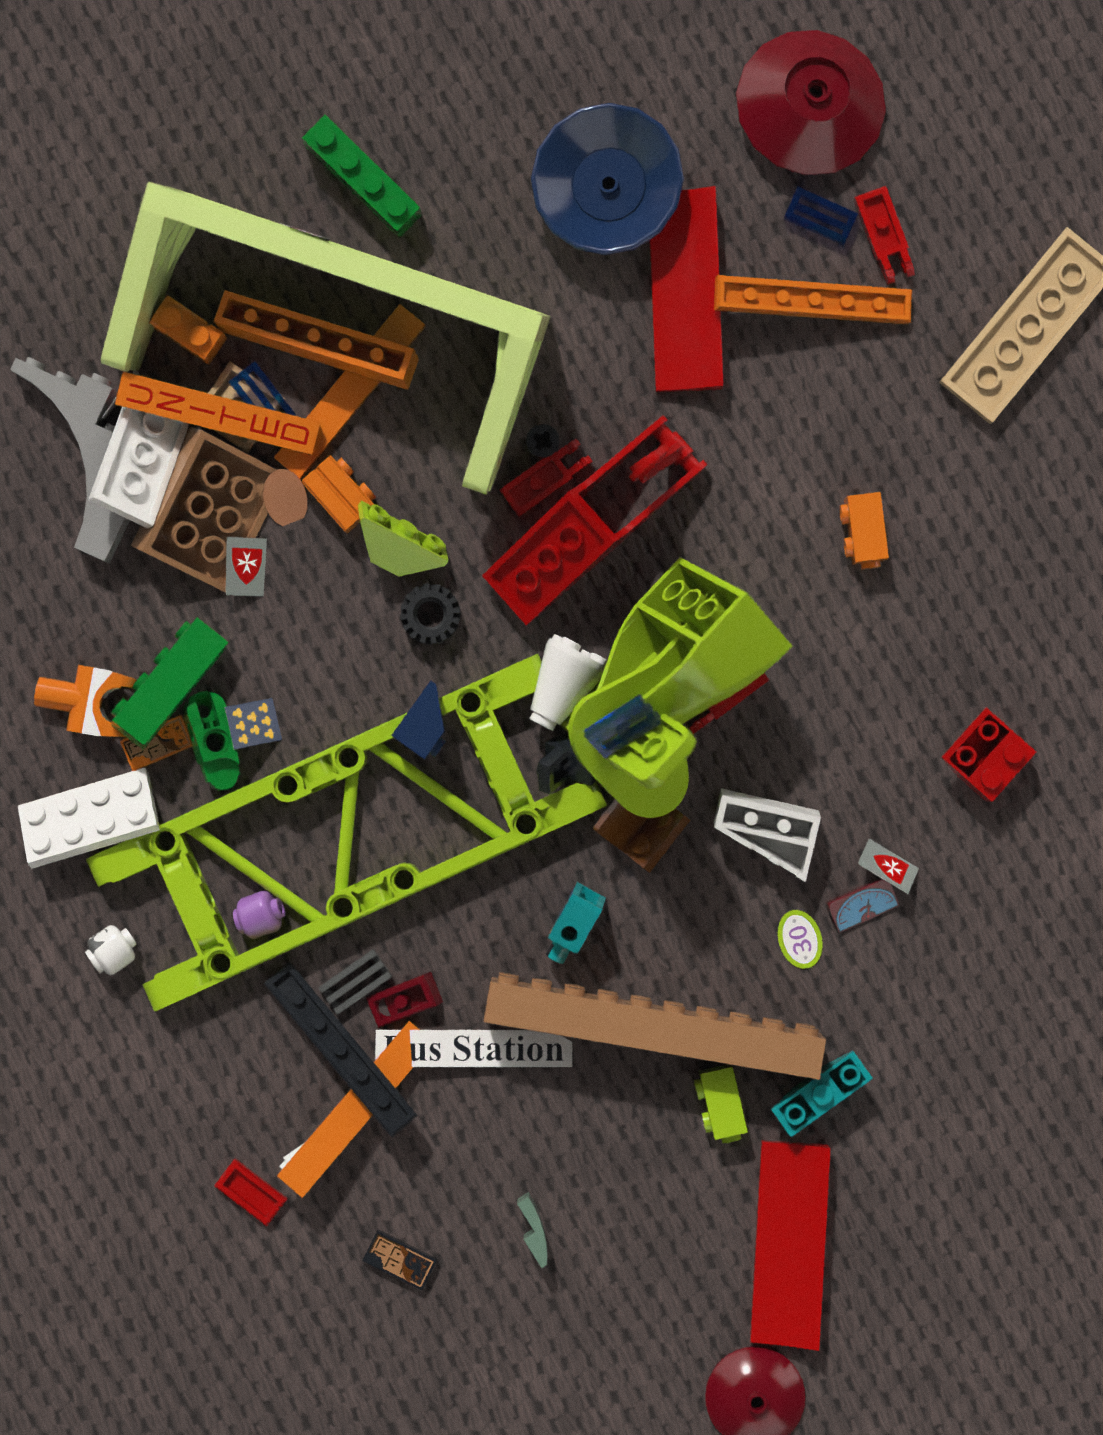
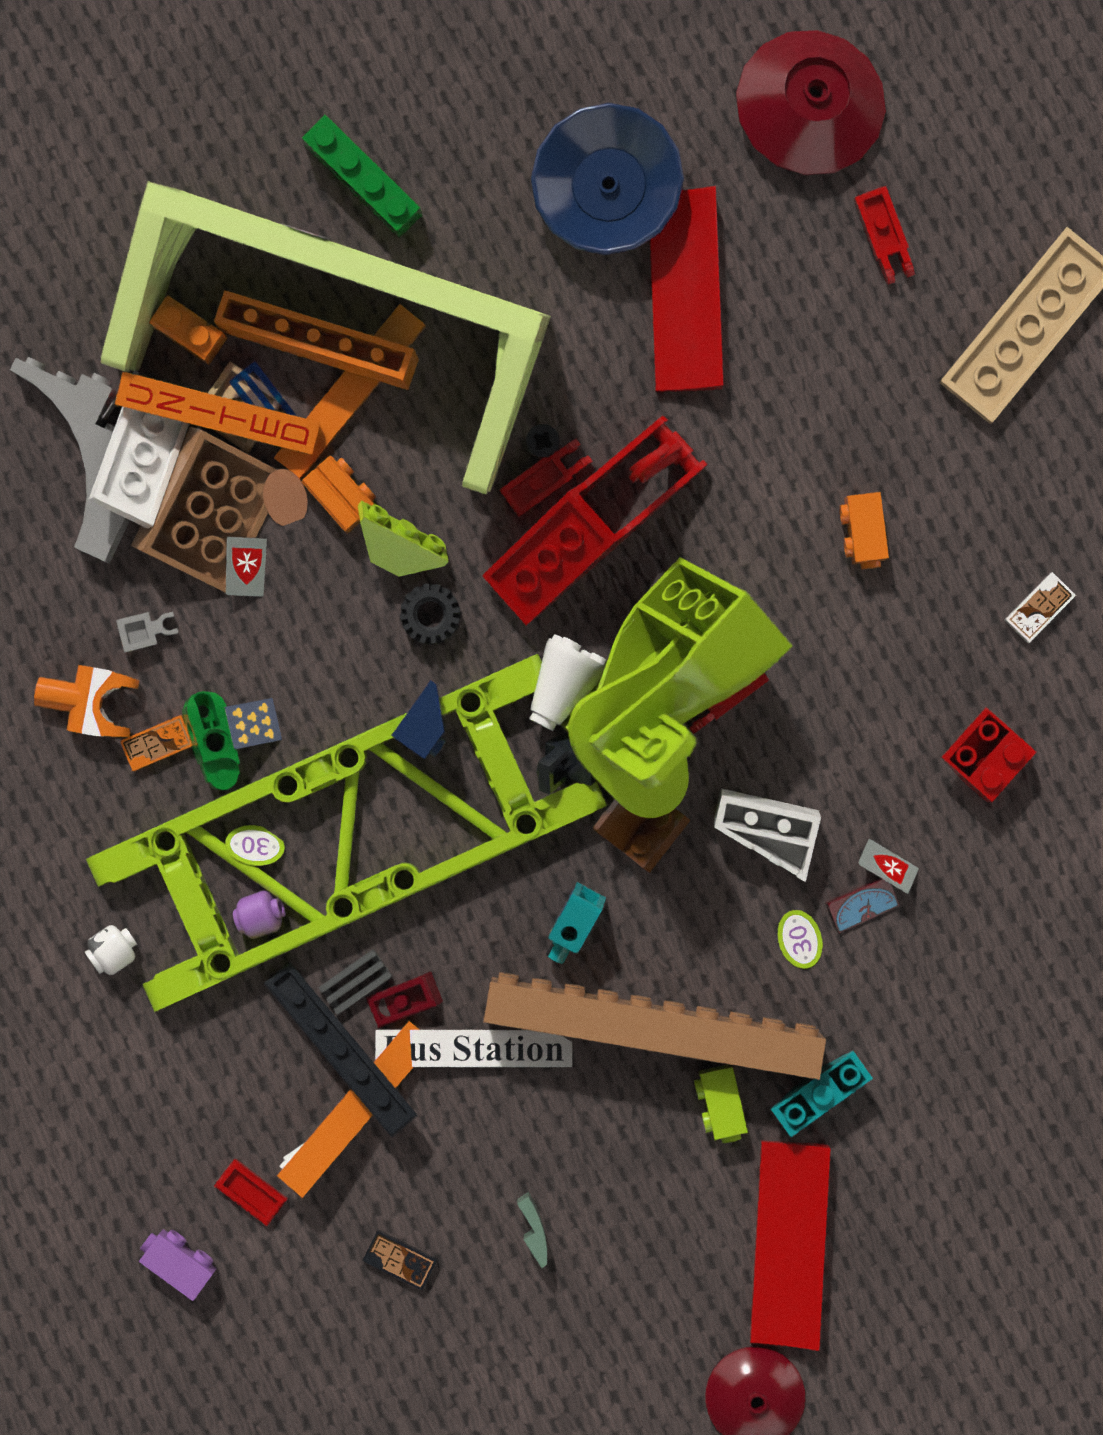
white plate [18,768,160,869] -> none
green brick [111,617,229,750] -> none
tile [584,694,661,758] -> none
orange tile [714,275,912,324] -> none
clear blue tile [783,187,858,246] -> none
none -> light grey plate [116,612,178,653]
none -> medium lavender brick [139,1229,217,1301]
none -> sticker [225,825,285,866]
none -> tile [1004,572,1076,643]

